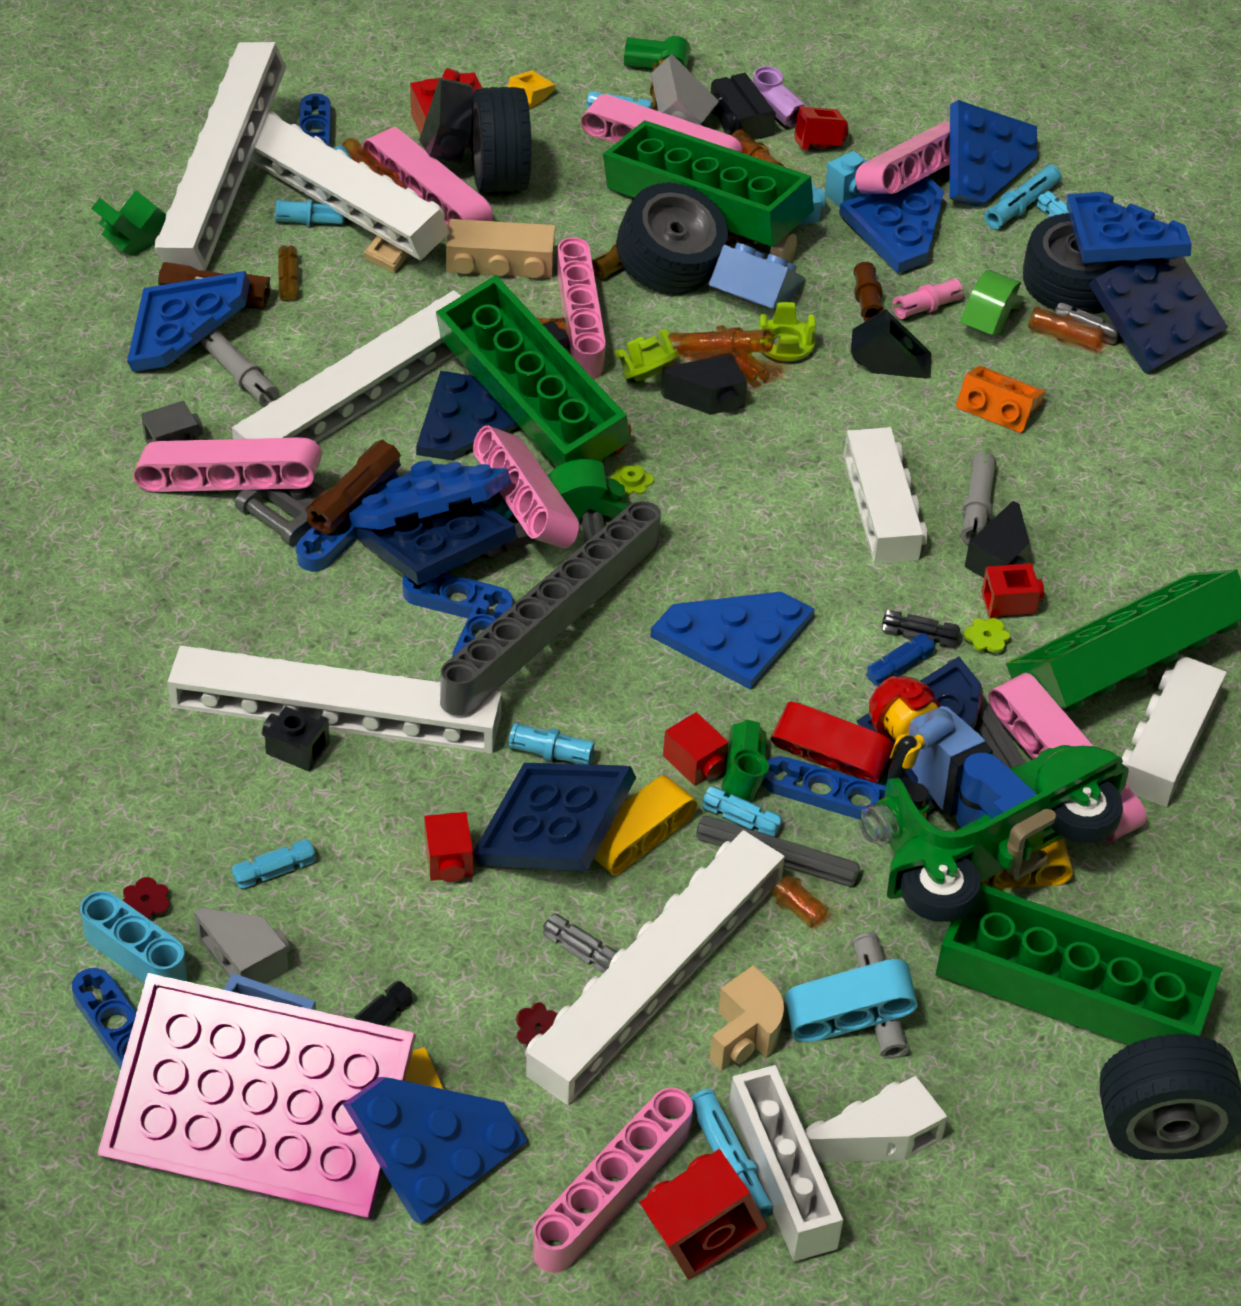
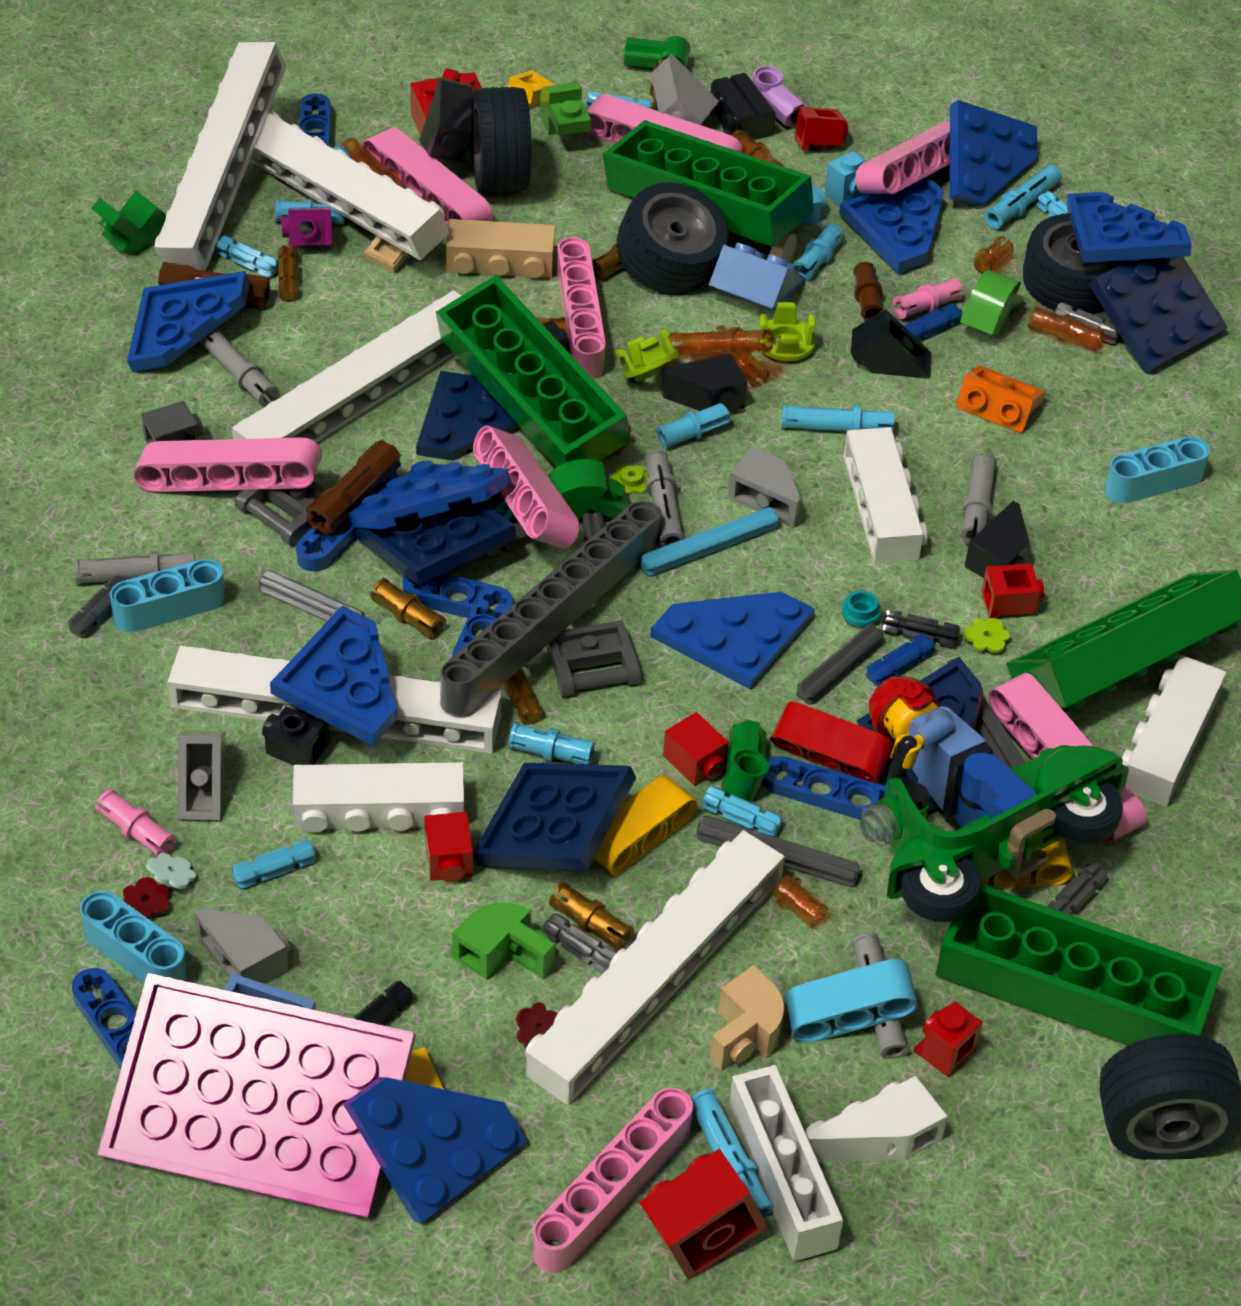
none -> dark grey axle [68,575,126,638]
none -> light grey pin [74,551,195,585]
none -> bright pink pin [95,789,176,857]
none -> medium azure beam [110,559,225,632]
none -> light aqua plant [146,853,196,889]
none -> light grey slope [178,731,226,820]
none -> medium azure axle [216,236,278,278]
none -> axle [258,570,365,621]
none -> blue plate [270,606,397,746]
none -> magenta brick [281,207,332,246]
none -> white brick [292,762,464,832]
none -> pearl gold pin [370,578,446,639]
none -> bright green brick [452,903,555,980]
none -> pearl gold axle [503,670,542,725]
none -> bright green brick [540,82,591,136]
none -> dark grey plate [546,620,641,697]
none -> pearl gold pin [549,882,634,951]
none -> medium azure axle [640,507,779,576]
none -> light grey pin [644,449,684,547]
none -> medium azure axle [656,403,730,449]
none -> light grey slope [728,446,801,528]
none -> medium azure pin [781,405,894,433]
none -> medium azure pin [793,224,845,281]
none -> dark grey axle [796,624,884,704]
none -> teal plate [841,590,881,627]
none -> blue axle [903,303,963,341]
none -> red brick [914,1001,983,1078]
none -> clear orange pin [974,236,1014,274]
none -> dark grey axle [1047,861,1108,916]
none -> medium azure beam [1104,437,1210,503]

